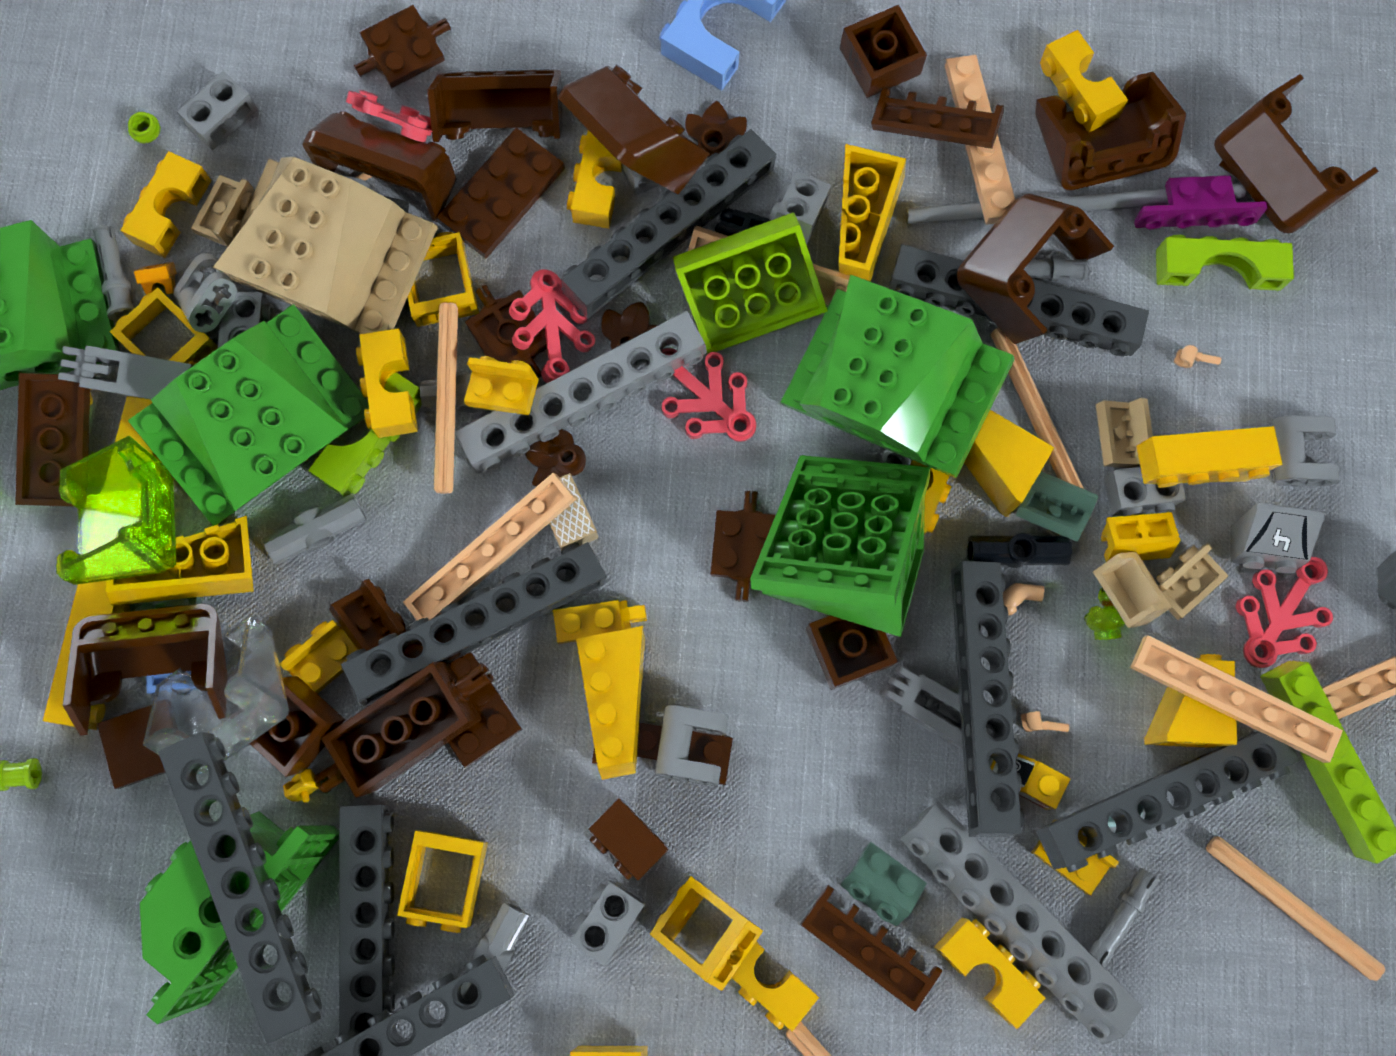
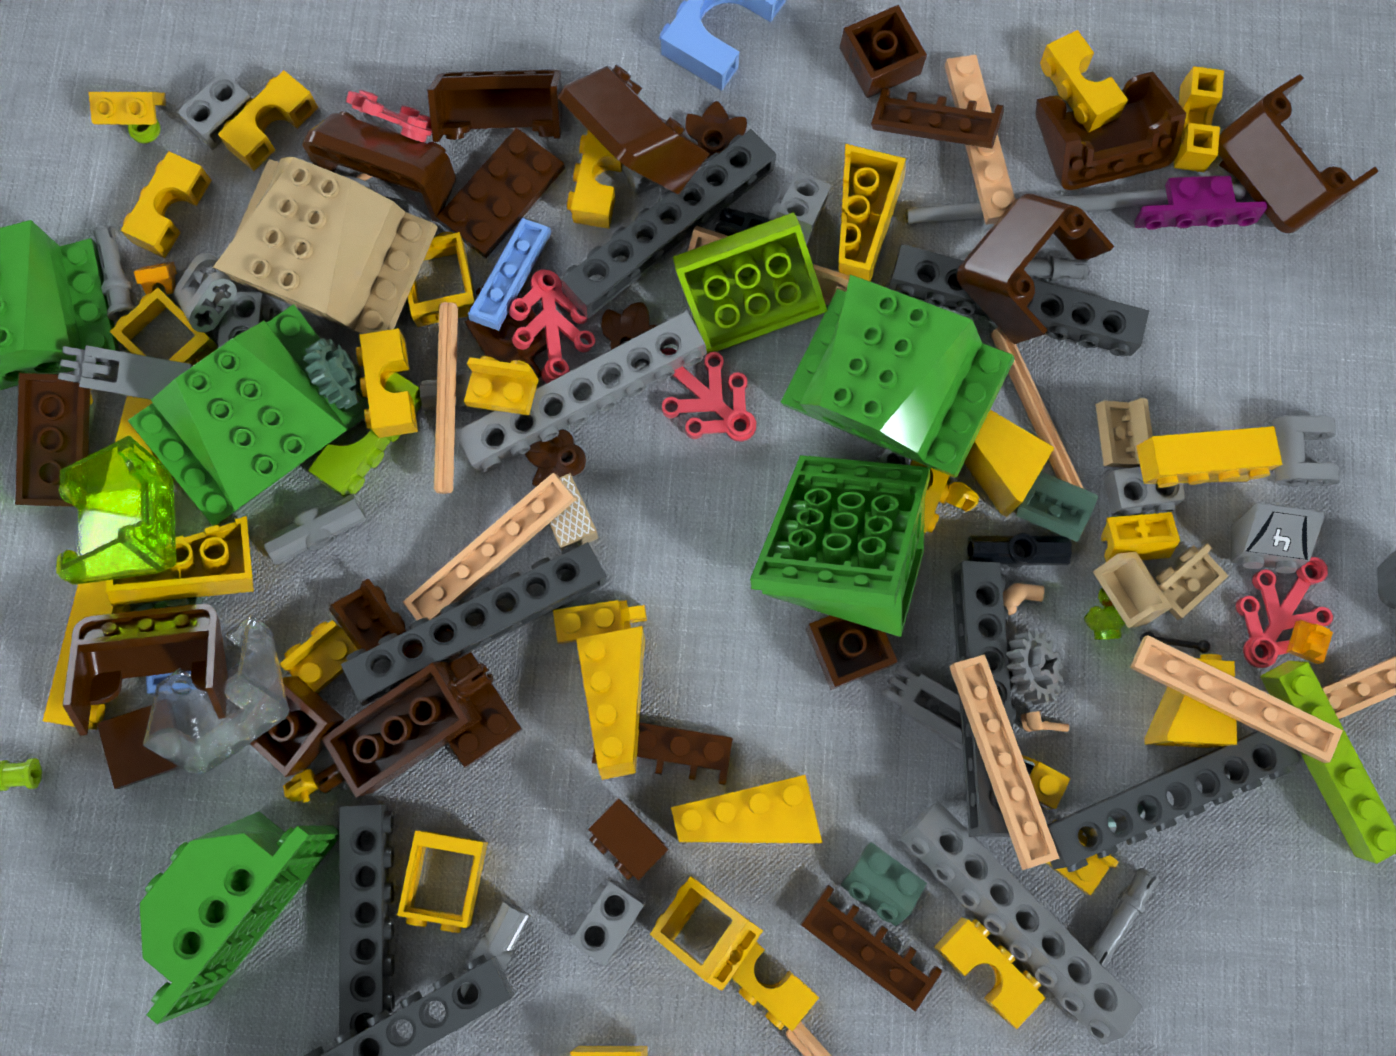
dark grey brick [158,732,322,1044] -> none
tan bracket [191,175,255,247] -> none
reddish brown plate [354,5,451,89] -> none
light grey connector [655,705,728,786] -> none
reddish brown plate [710,491,776,602] -> none
lime arch [1156,235,1294,291] -> none
light nougat hand [1174,345,1221,368] -> none
light nougat axle [1206,836,1385,981] -> none
none -> yellow bracket [88,92,166,125]
none -> yellow arch [218,70,318,171]
none -> sand green gear [304,338,364,409]
none -> light blue tile [468,218,551,331]
none -> yellow wedge [671,775,822,843]
none -> yellow piece [946,482,979,512]
none -> light nougat plate [949,654,1059,870]
none -> light grey gear [1006,630,1063,705]
none -> black hinge [1140,632,1211,653]
none -> yellow arch [1173,66,1224,173]
none -> light orange tile [1286,620,1333,664]

